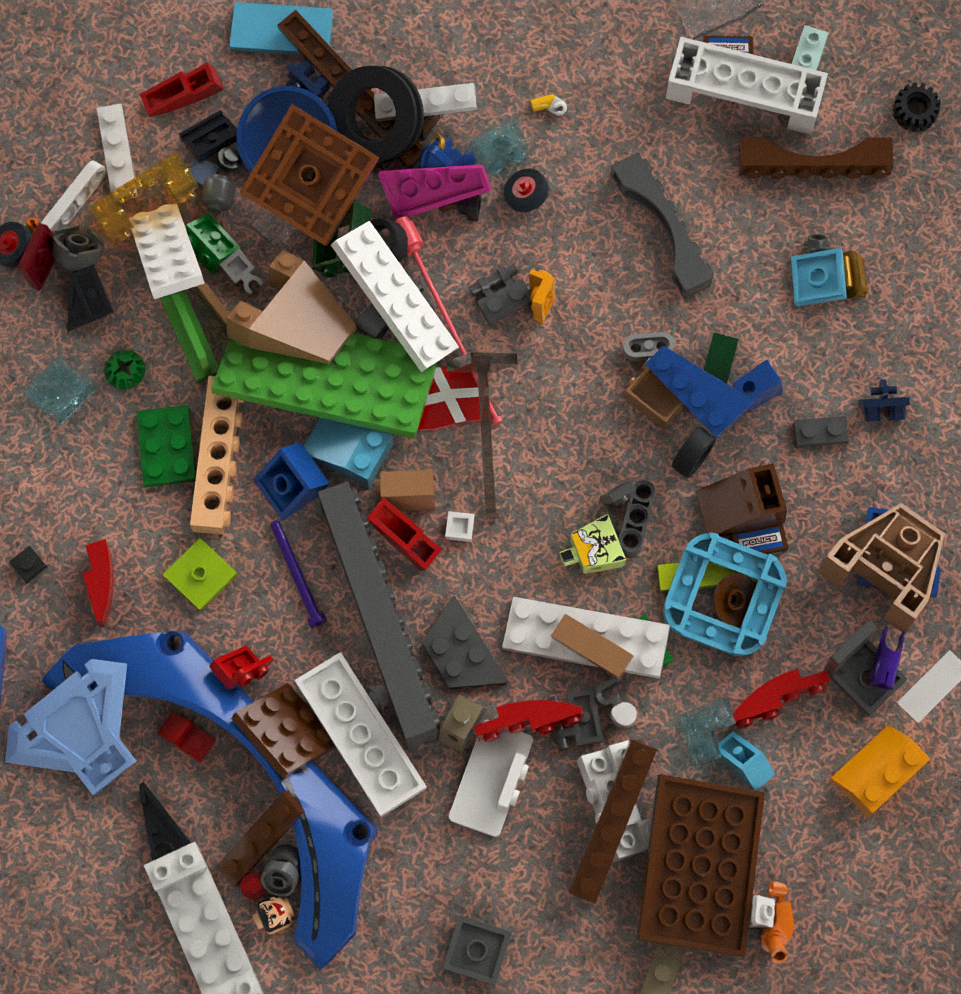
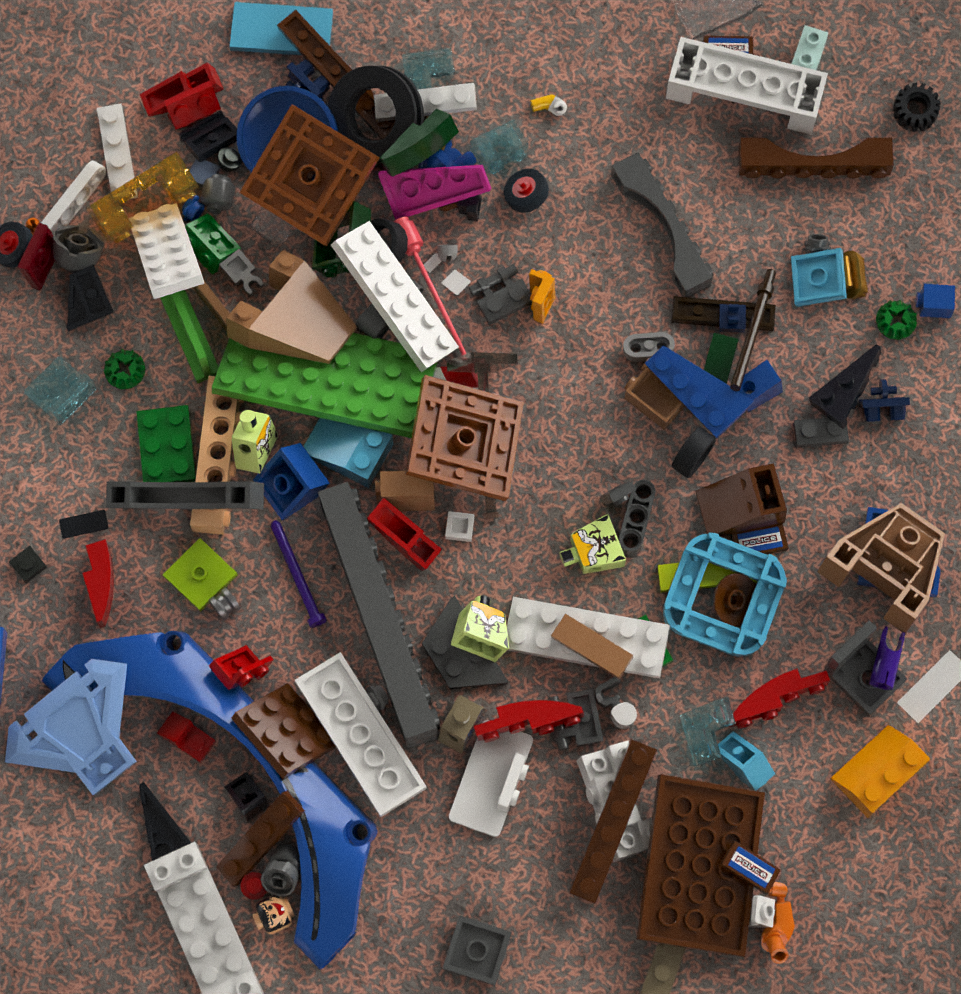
none -> black sticker [59,510,109,539]
none -> dark grey arch [106,481,264,509]
none -> red bracket [163,81,221,130]
none -> blue plate [182,195,205,222]
none -> flat silver wheel [208,587,241,621]
none -> black slope [224,772,270,821]
none -> yellowish green torso [232,410,278,474]
none -> dark green slope [380,109,459,177]
none -> clear light blue plate [402,48,455,89]
none -> dark orange piece [405,375,524,501]
none -> white sticker [424,253,471,295]
none -> light grey hinge [437,244,458,262]
none -> yellowish green torso [451,596,509,662]
none -> dark brown tile [671,296,776,331]
none -> dark blue tile [719,304,746,333]
none -> tile [720,841,781,894]
none -> dark brown bar [730,269,776,391]
none -> black wing [809,344,882,429]
none -> green gear [876,300,917,340]
none -> blue brick [915,284,955,318]

